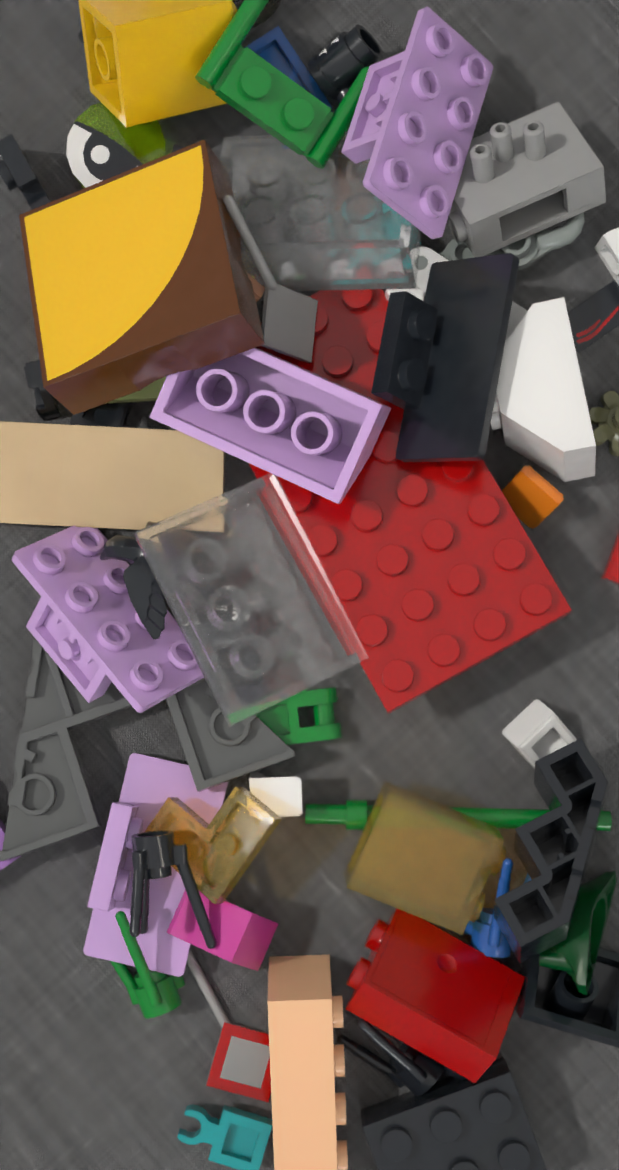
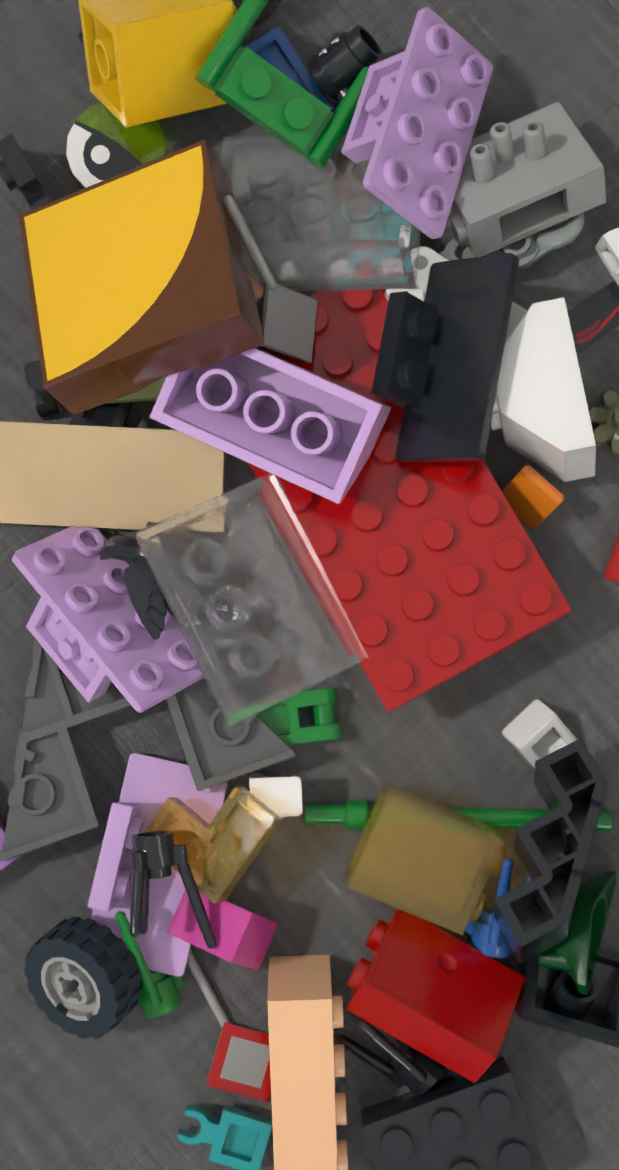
none -> black wheel [24,916,142,1039]

